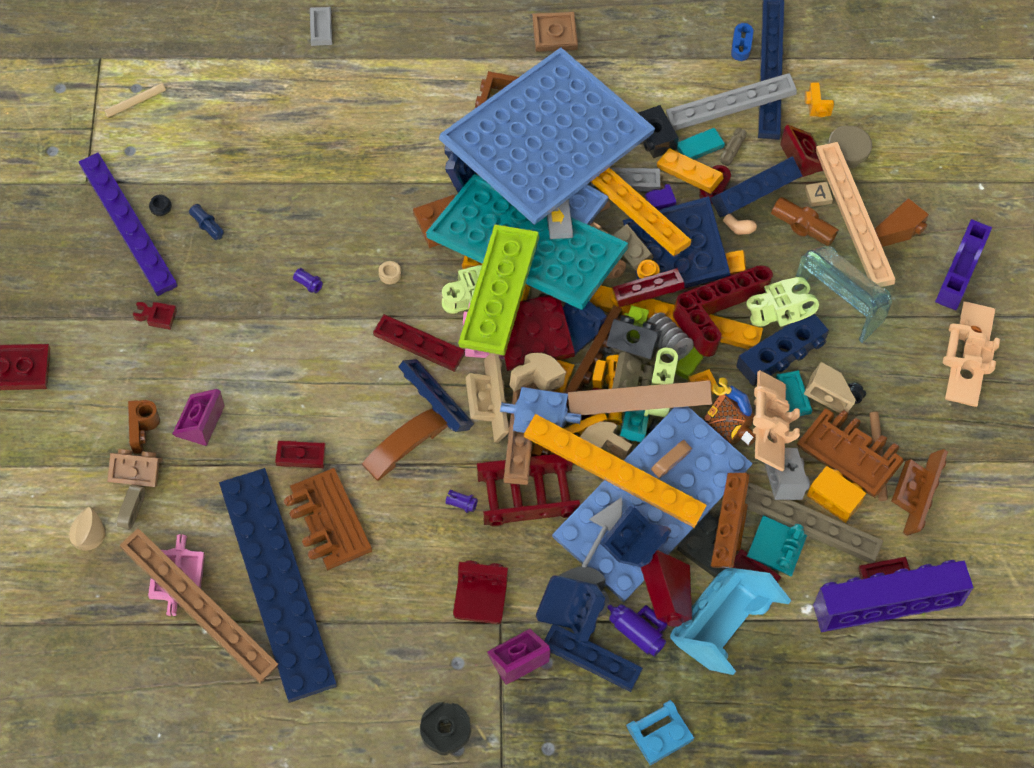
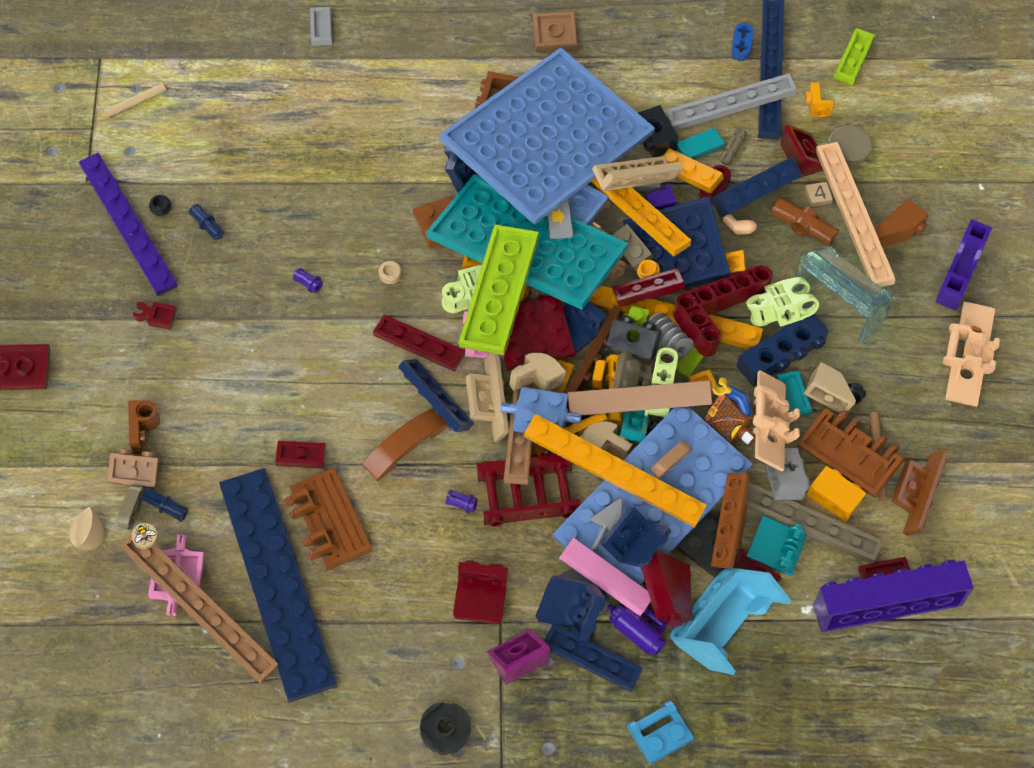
magenta slope [172,389,225,446] -> none
none -> tile [132,523,157,549]
none -> dark blue axle [141,488,189,522]
none -> bright pink tile [559,538,651,616]
none -> tan fence [592,156,683,191]
none -> lime tile [834,28,875,85]

